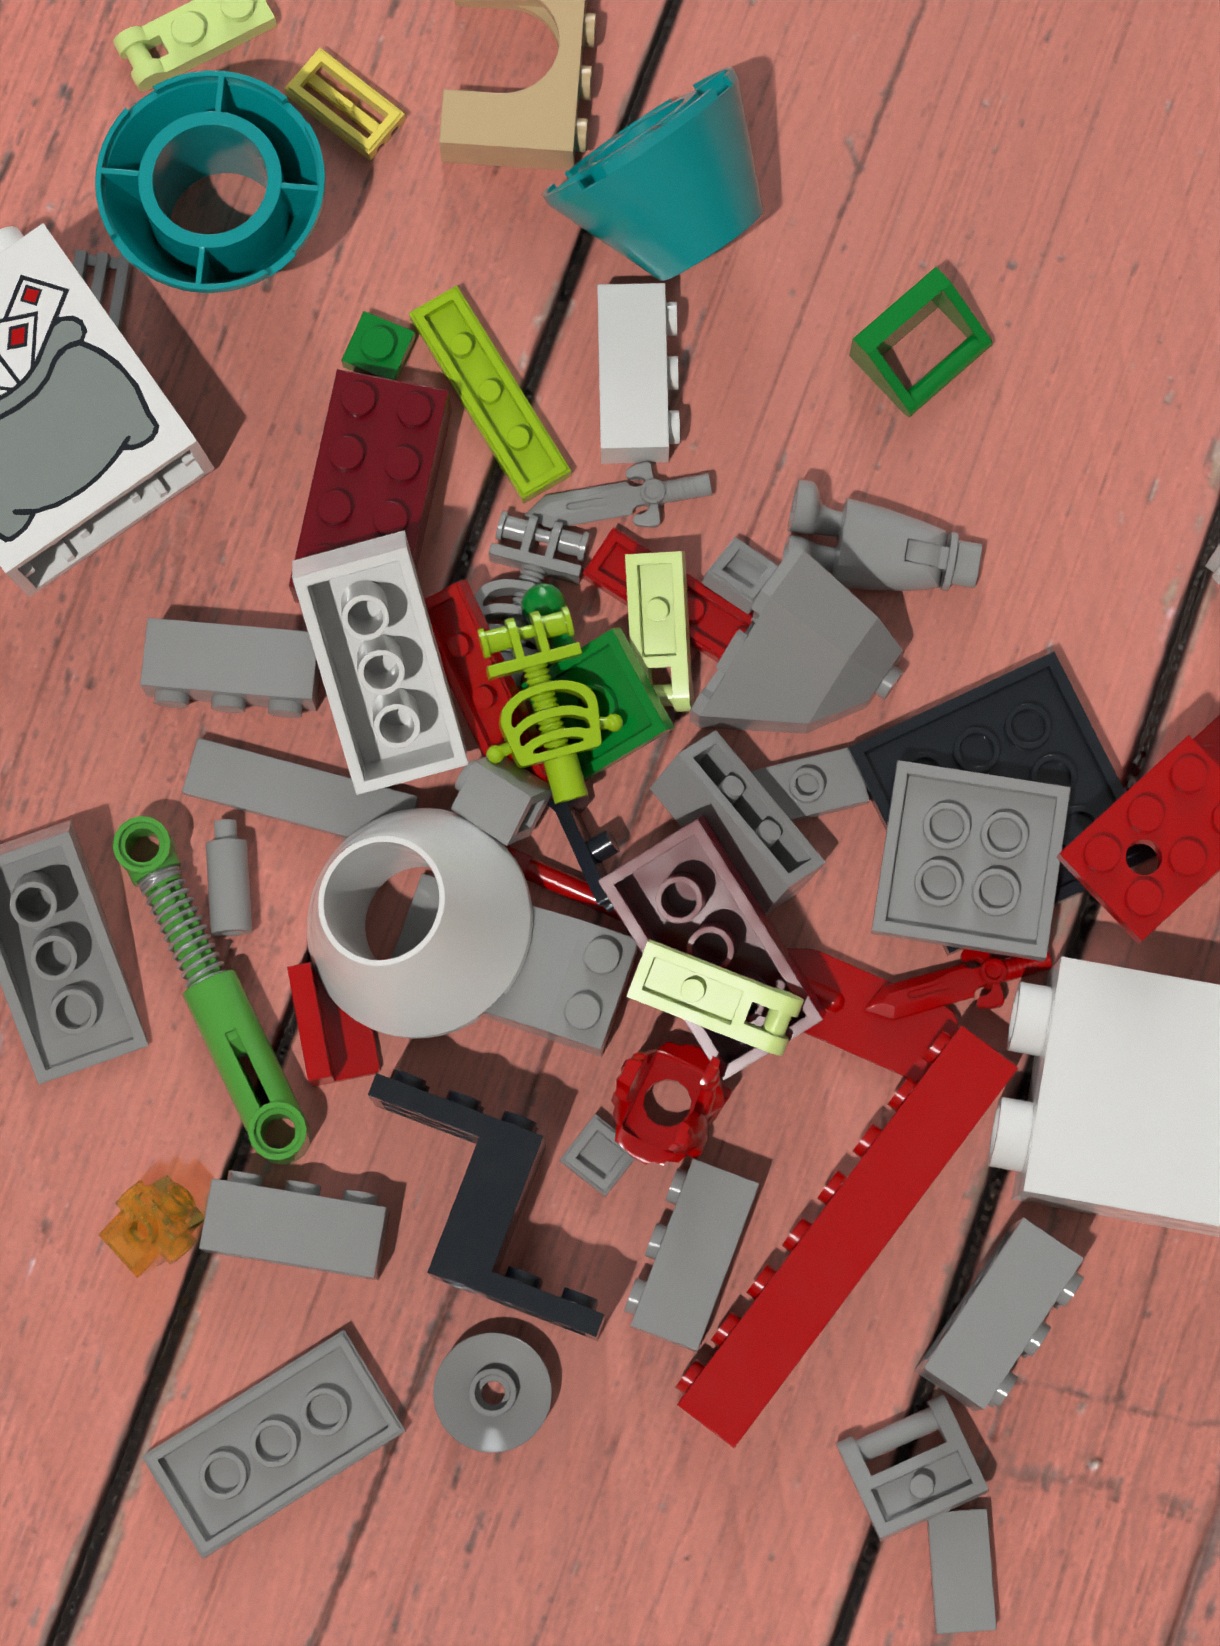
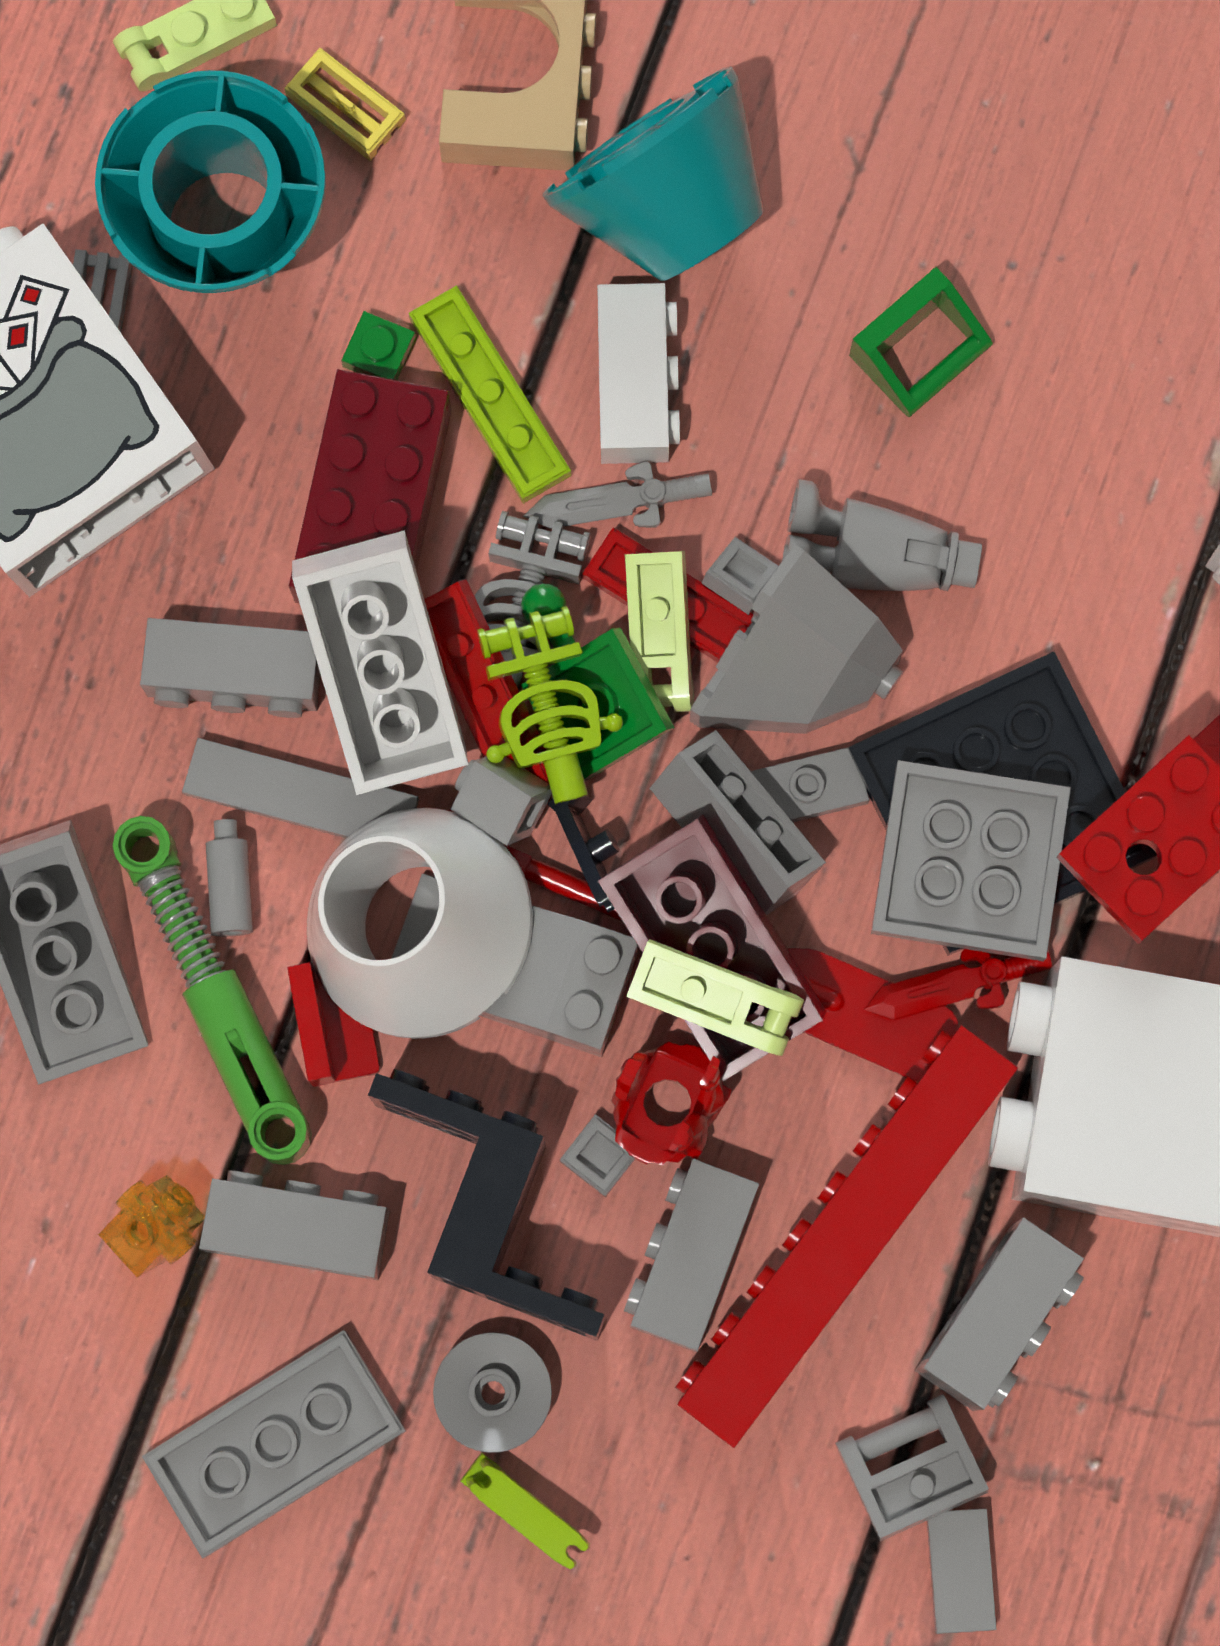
none -> lime piece [460,1452,590,1569]

